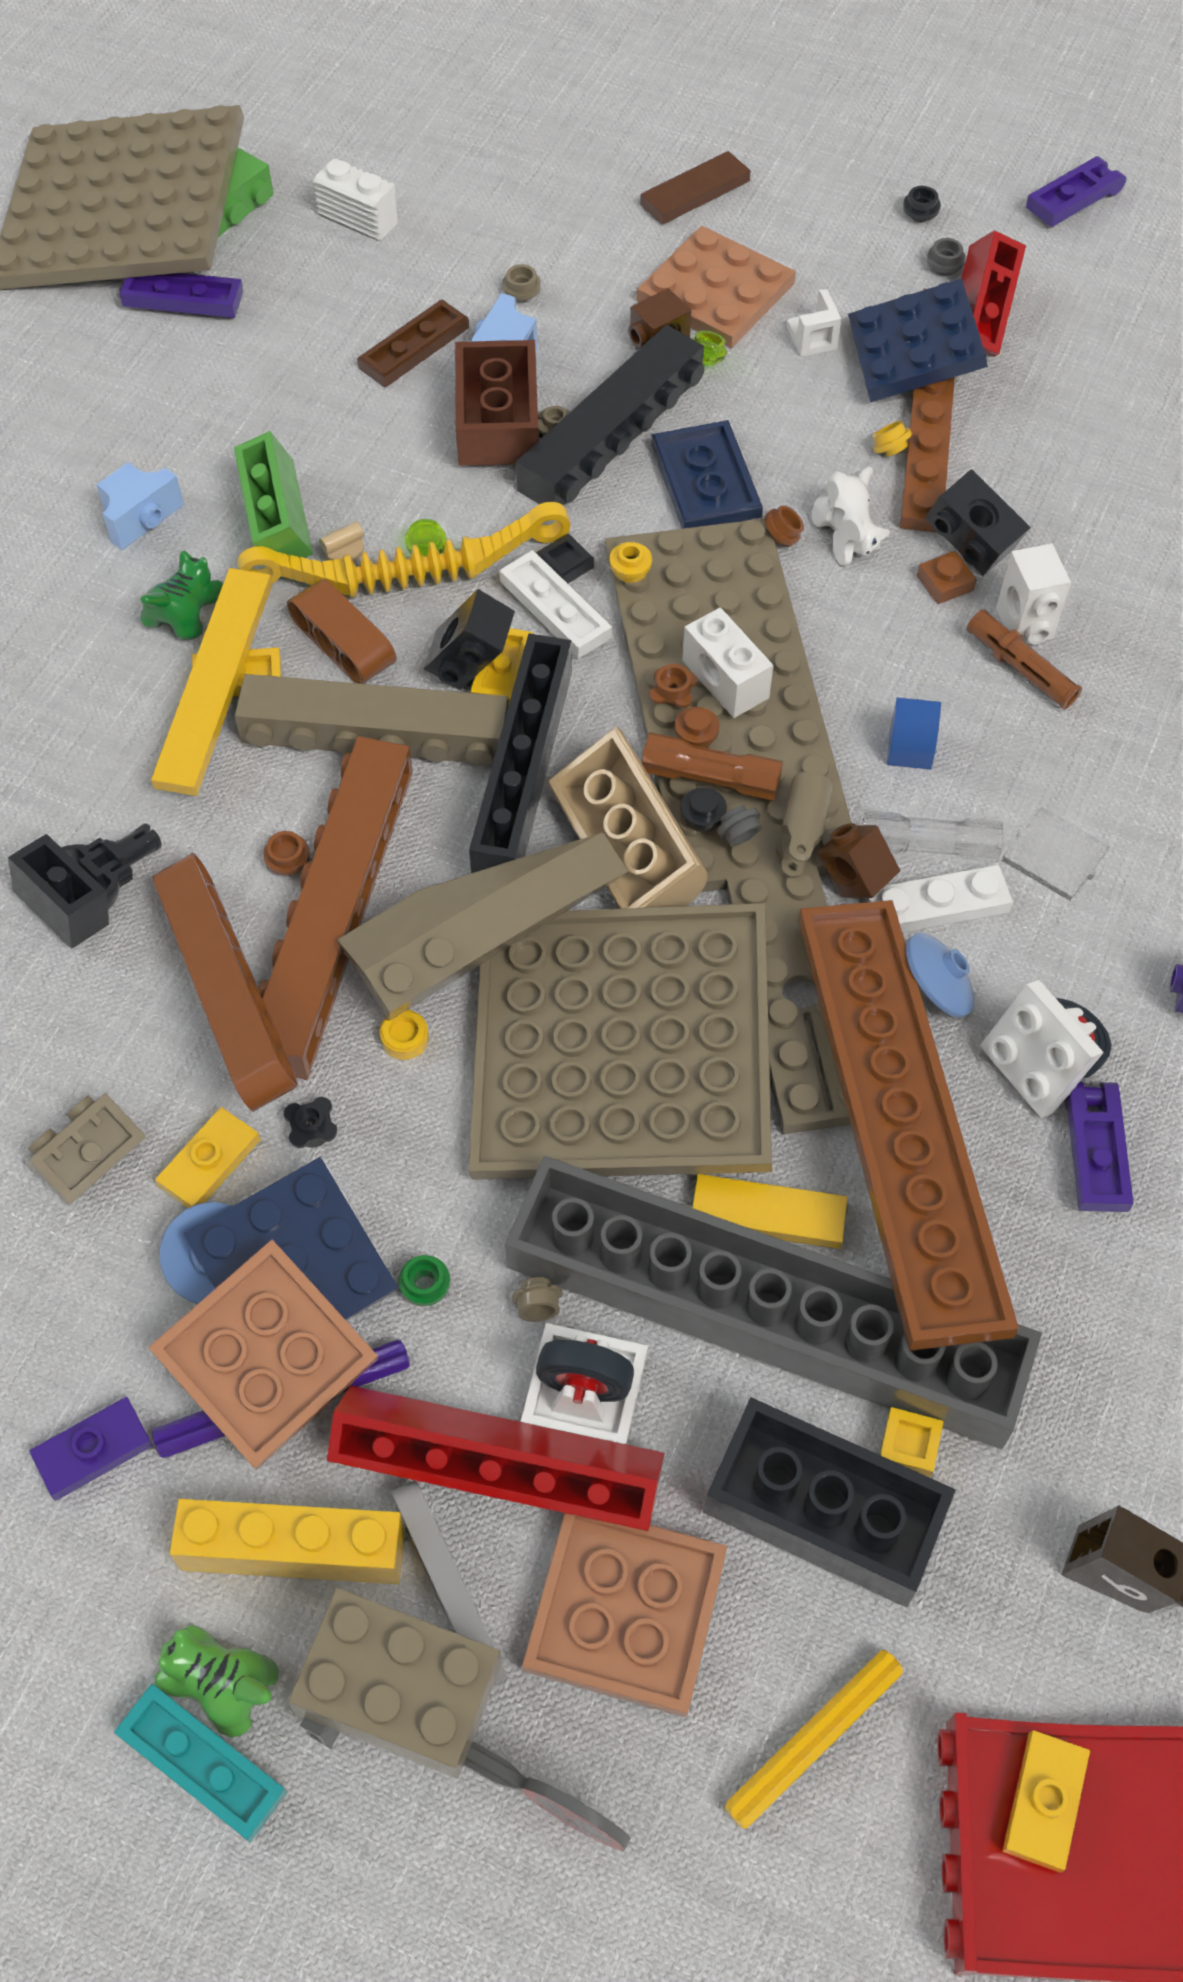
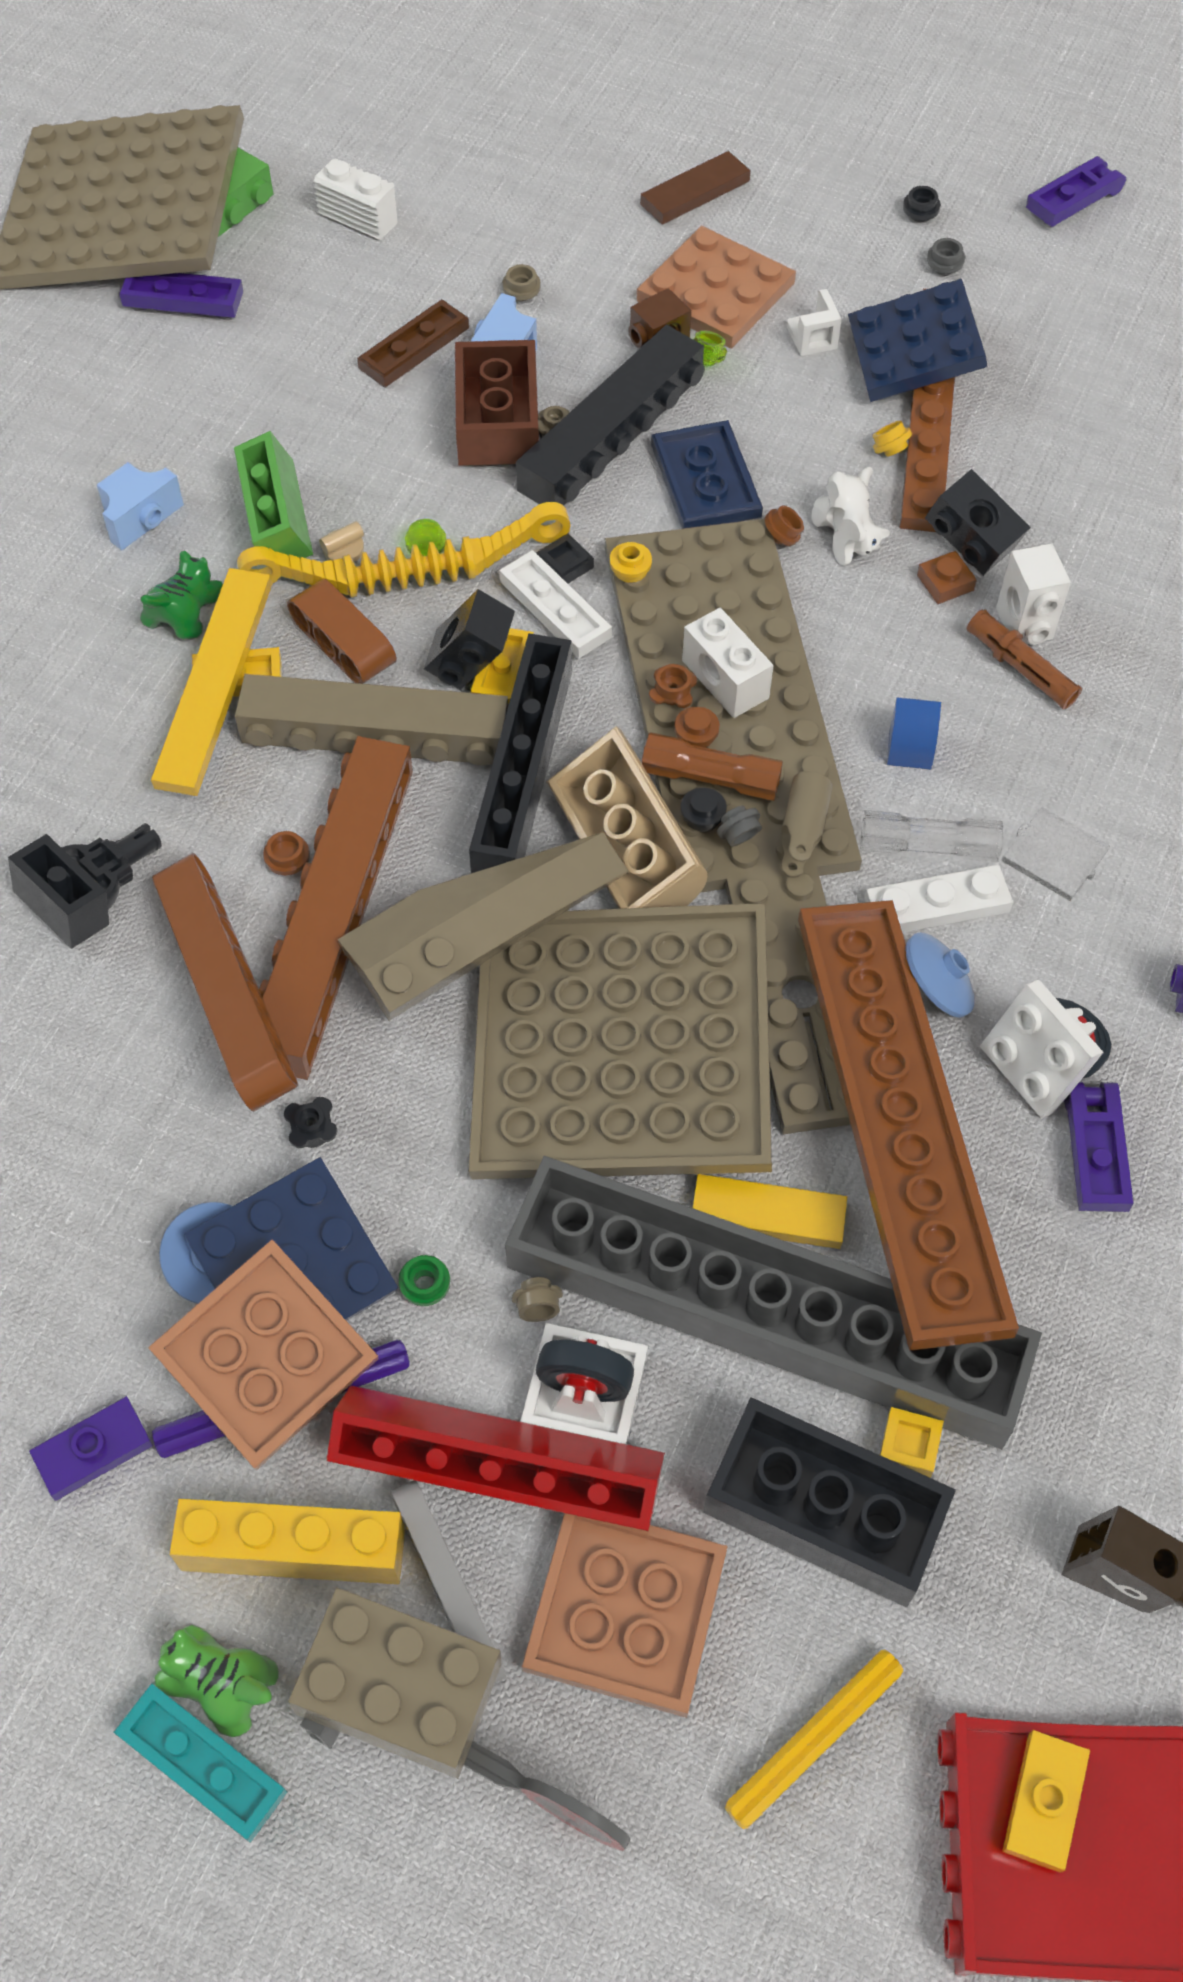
dark tan bracket [25,1093,146,1206] -> none
yellow plate [155,1107,261,1208] -> none
yellow tile [380,1010,429,1060] -> none
reddish brown brick [817,823,901,898] -> none
red slope [961,230,1026,356] -> none

